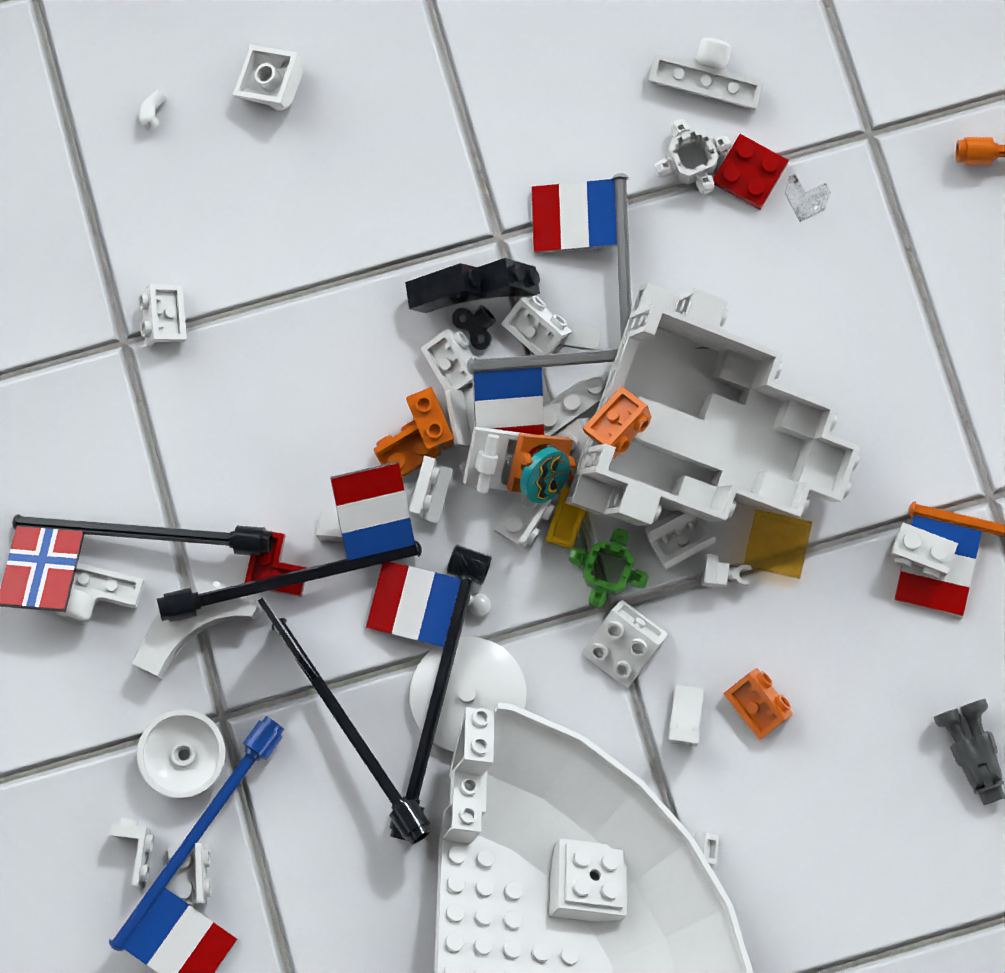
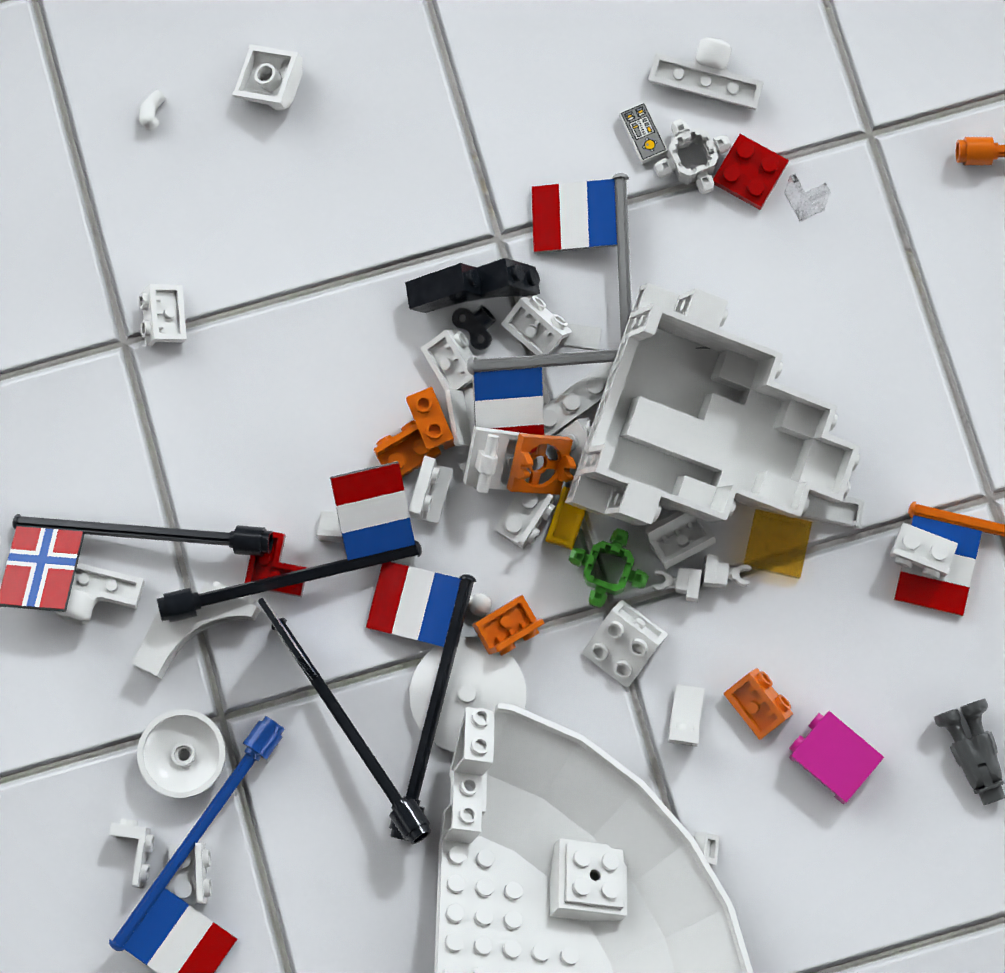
black piece [447,544,492,586] -> none
teal tile [520,447,570,504] -> none
orange bracket [582,386,652,459] -> none
none -> orange bracket [472,595,545,656]
none -> tile [619,102,668,164]
none -> white piece [653,568,702,603]
none -> dark pink panel [789,711,884,804]
none -> white tile [802,493,865,530]

